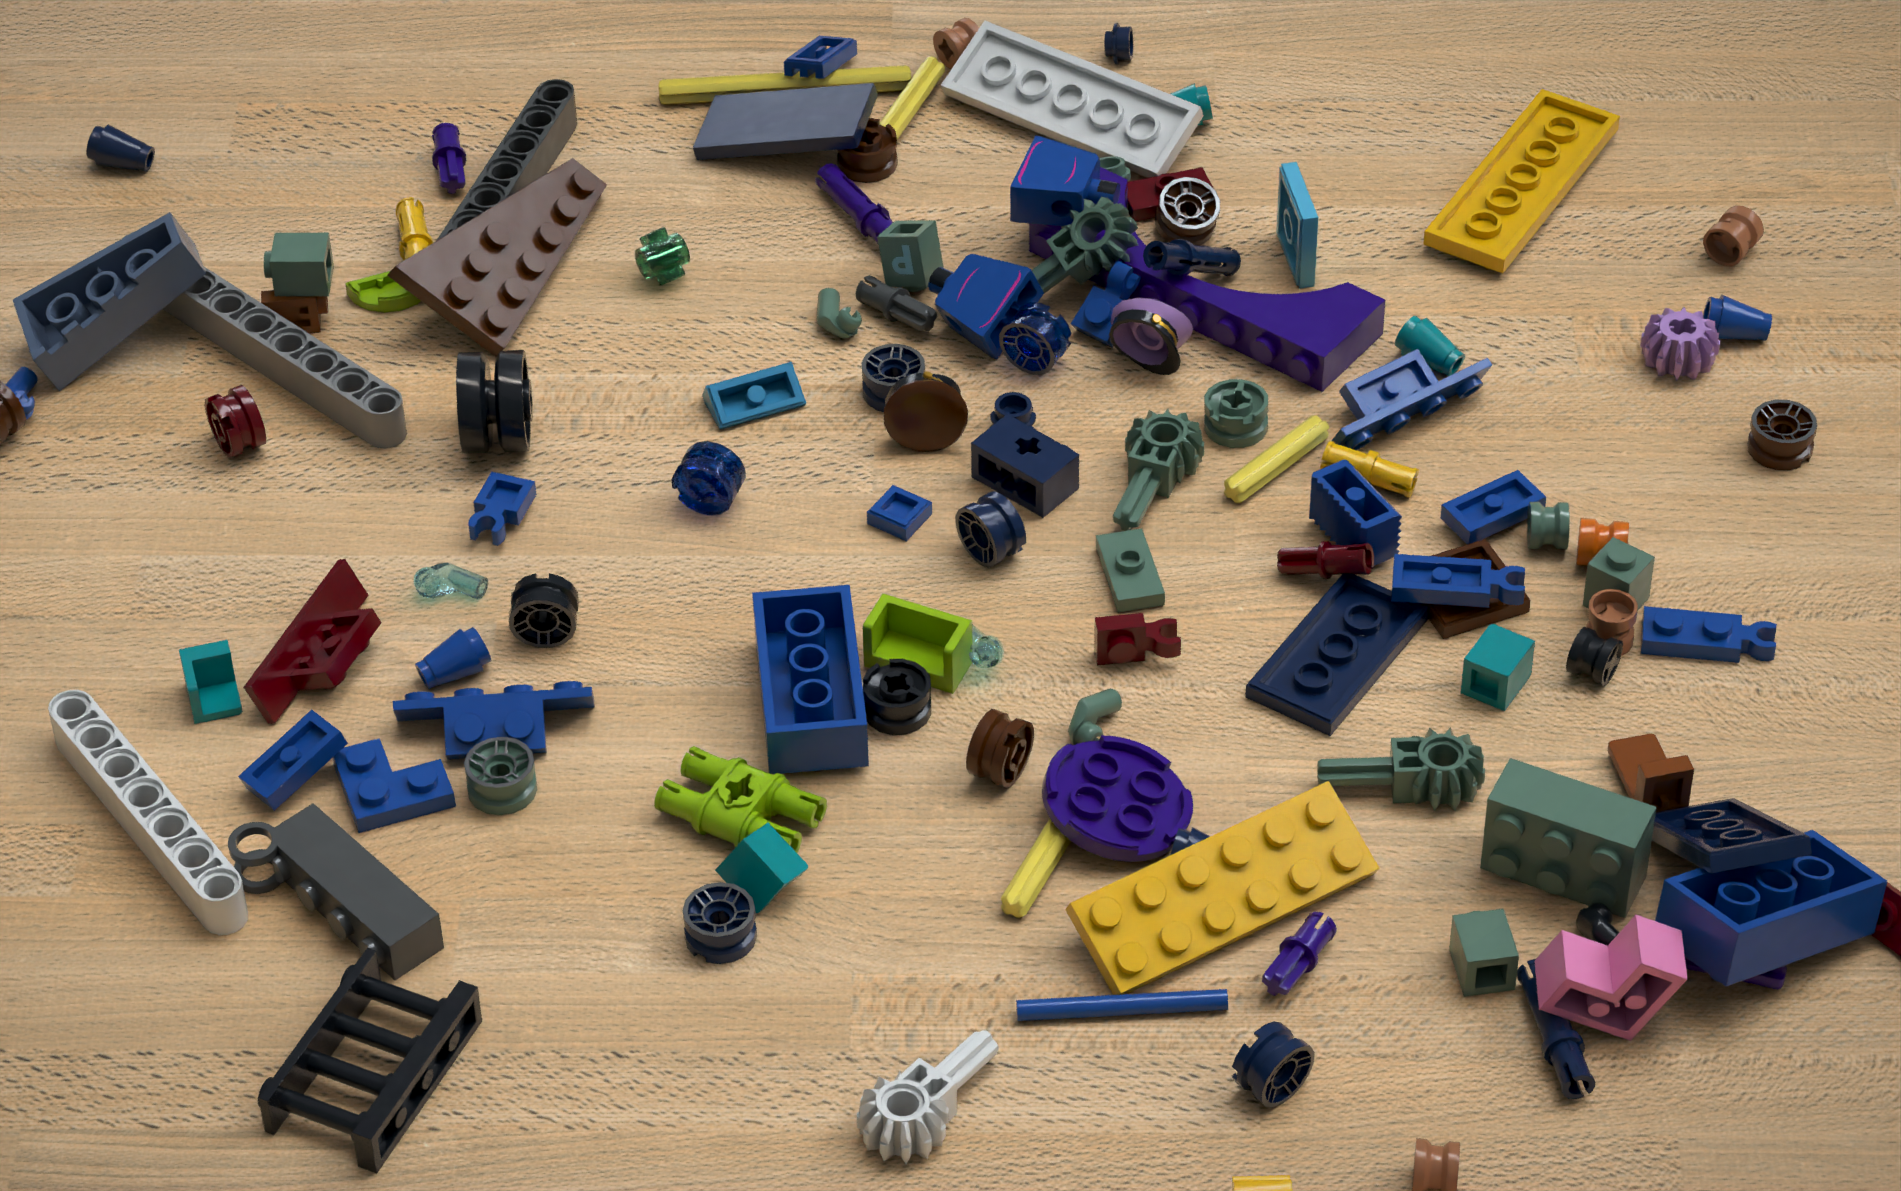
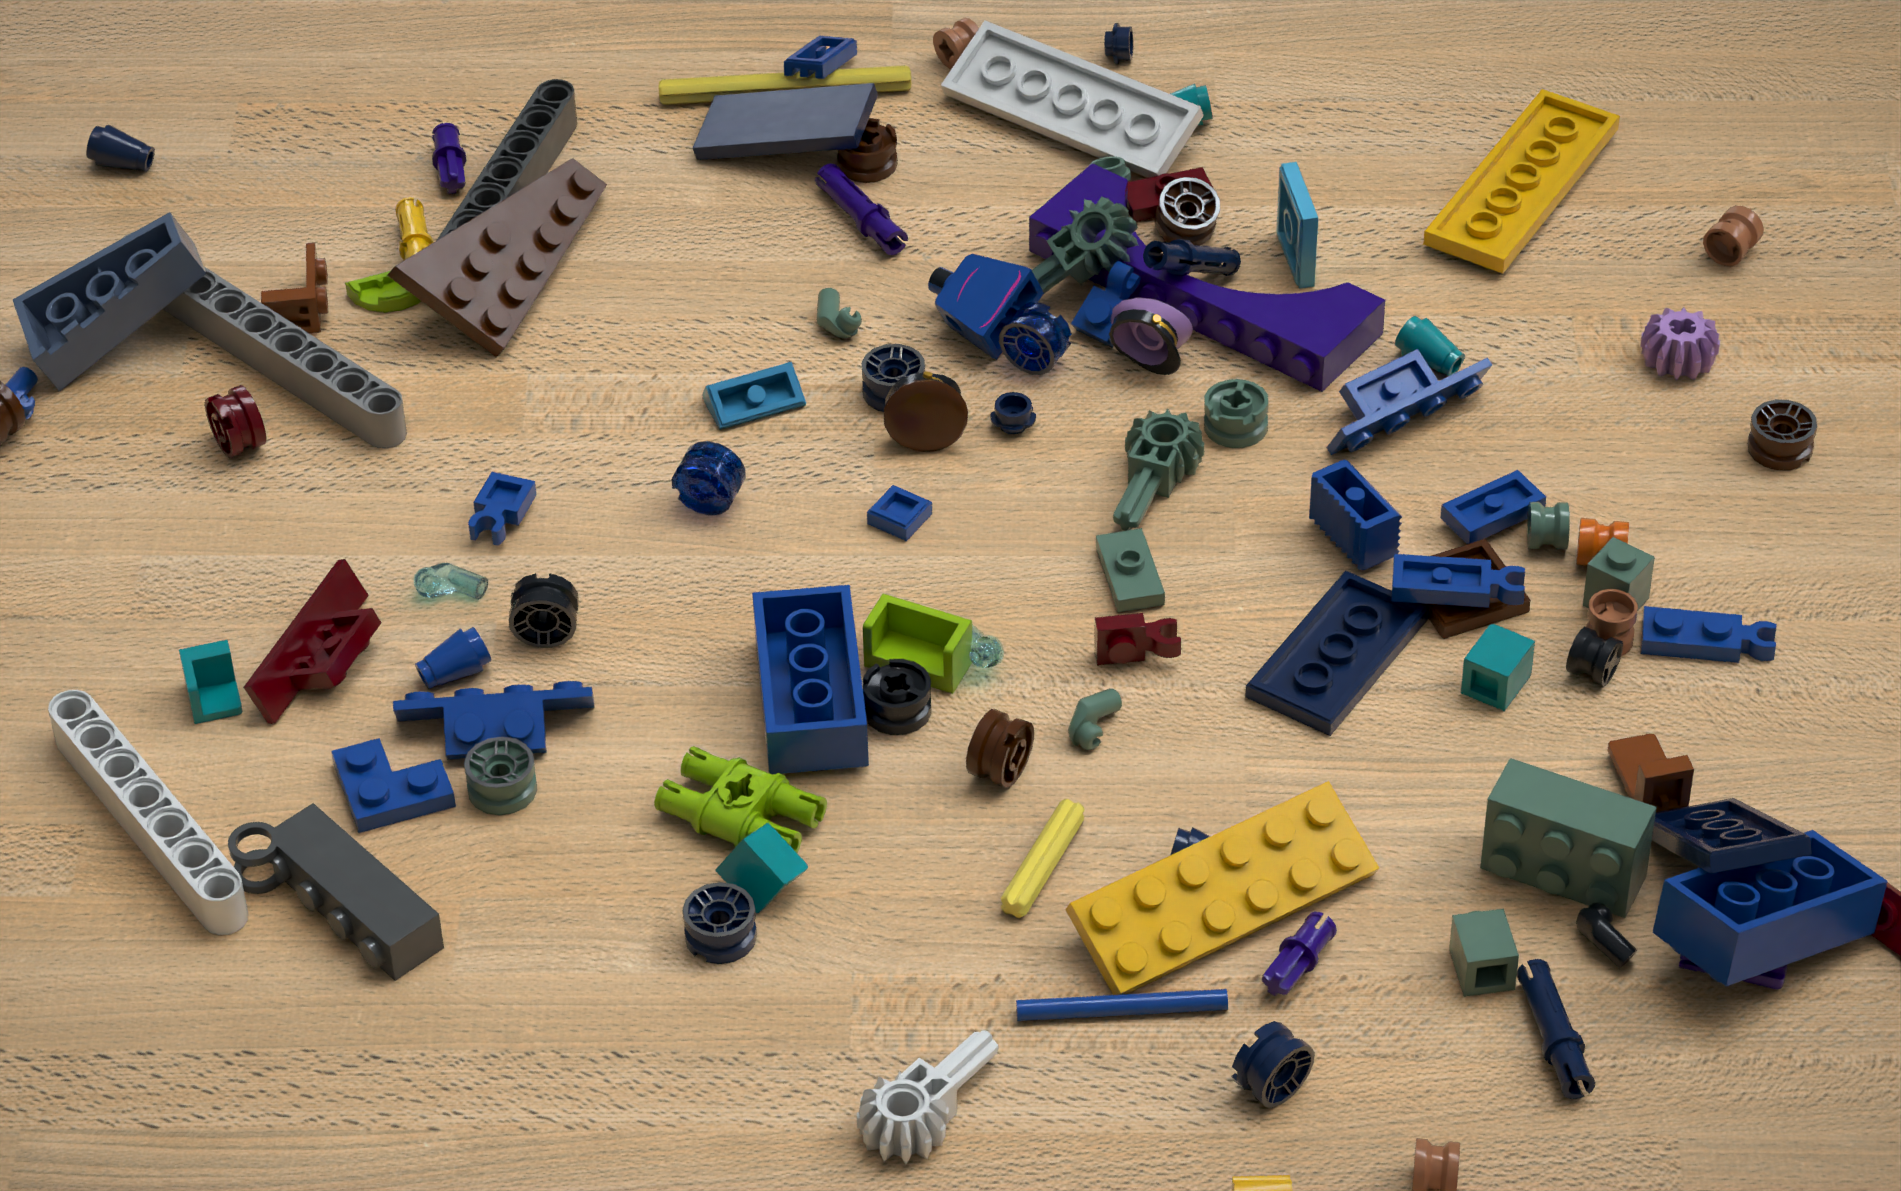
blue plate [238,710,348,811] -> none
black fence [258,948,482,1174] -> none
sand green brick [264,232,334,296] -> none
black wheel [456,350,533,454] -> none
clear green gear [635,227,690,285] -> none
dark grey axle [855,275,937,331] -> none
sand green brick [877,220,944,292] -> none
light yellow axle [880,56,945,139] -> none
dark blue wheel [955,491,1026,568] -> none
dark blue brick [971,414,1079,518] -> none
blue torso [1010,135,1120,226] -> none
dark purple tile [1042,735,1193,862] -> none
light yellow axle [1224,415,1329,503] -> none
dark red axle [1277,541,1374,579] -> none
sand green gear [1317,727,1485,811] -> none
yellow pin [1320,441,1419,498] -> none
bright pink brick [1534,915,1688,1041] -> none
blue cone [1703,295,1772,341] -> none

